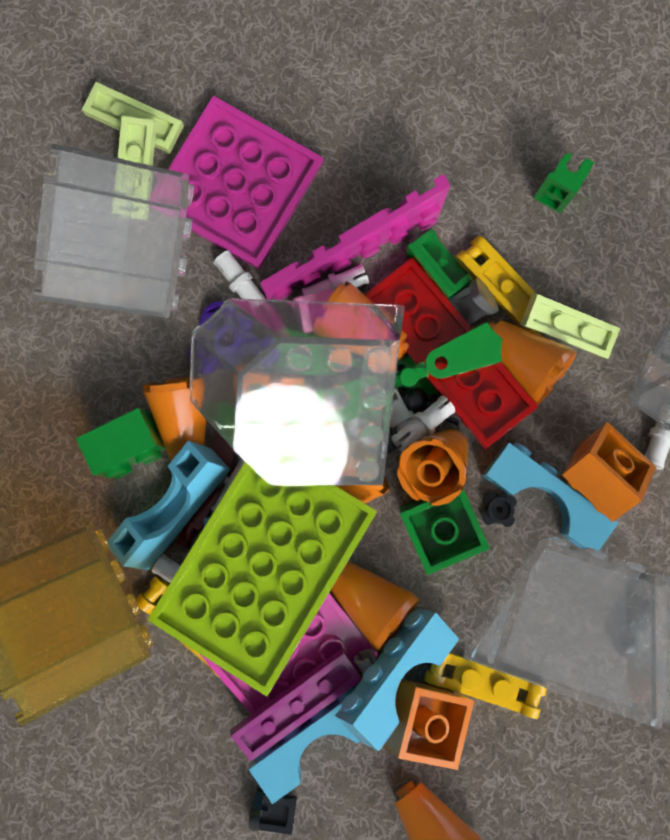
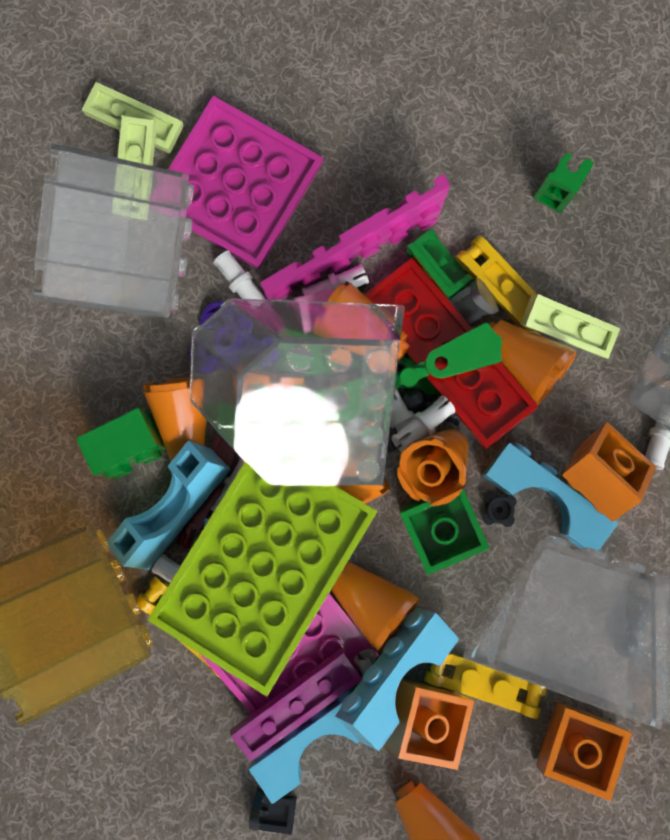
none -> orange brick [536,701,632,801]

